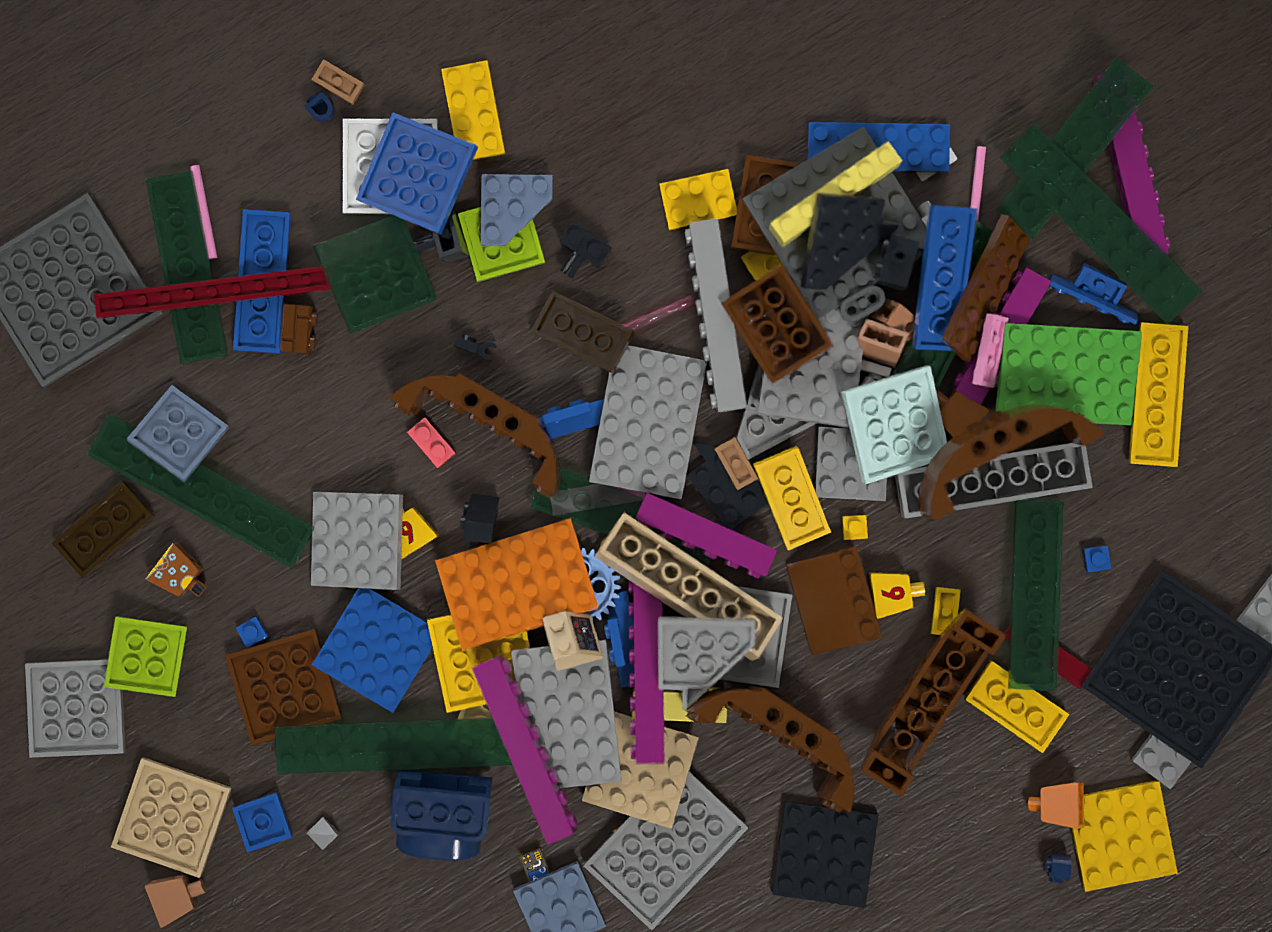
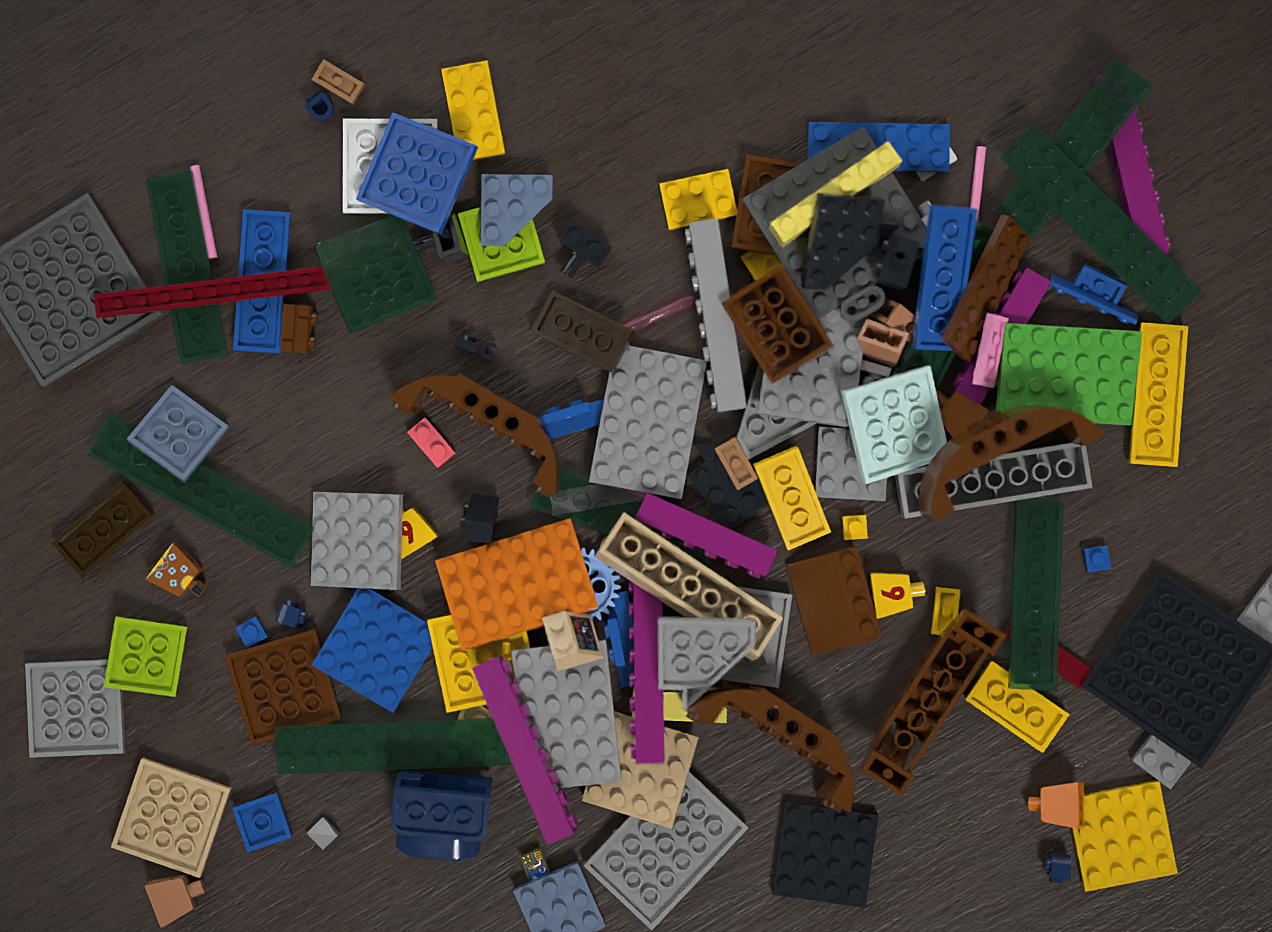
none -> dark blue plate [275,599,308,628]

